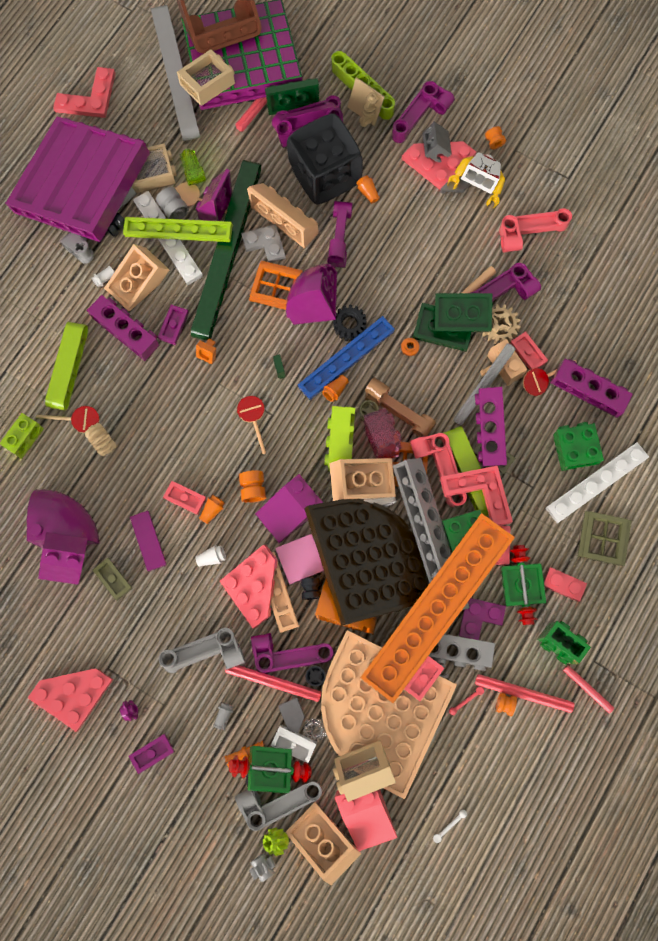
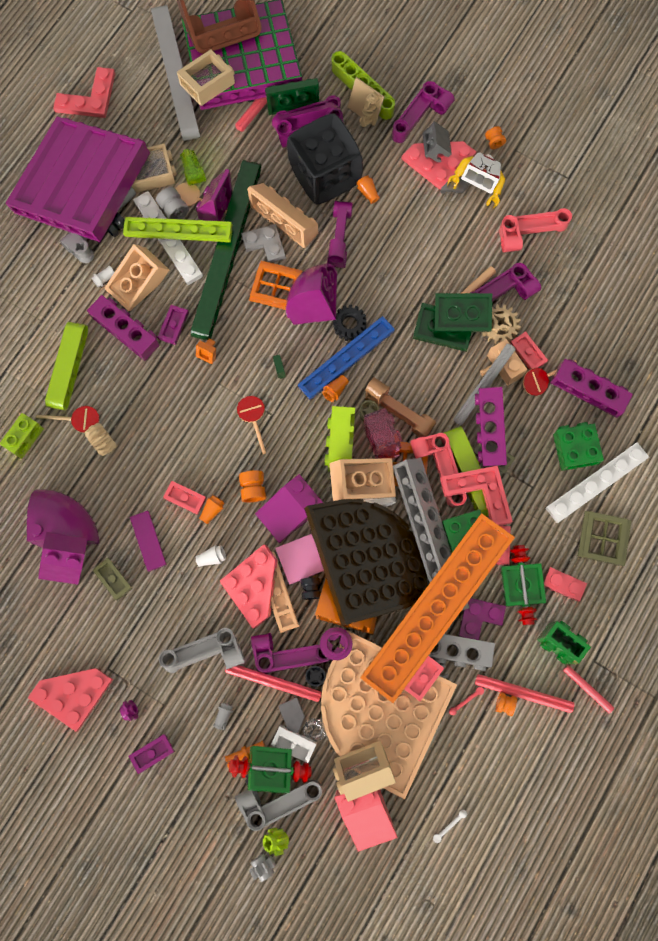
light nougat slope [286,802,361,885] -> none
orange plate [401,338,419,356] -> none
none -> magenta gear [320,627,353,661]

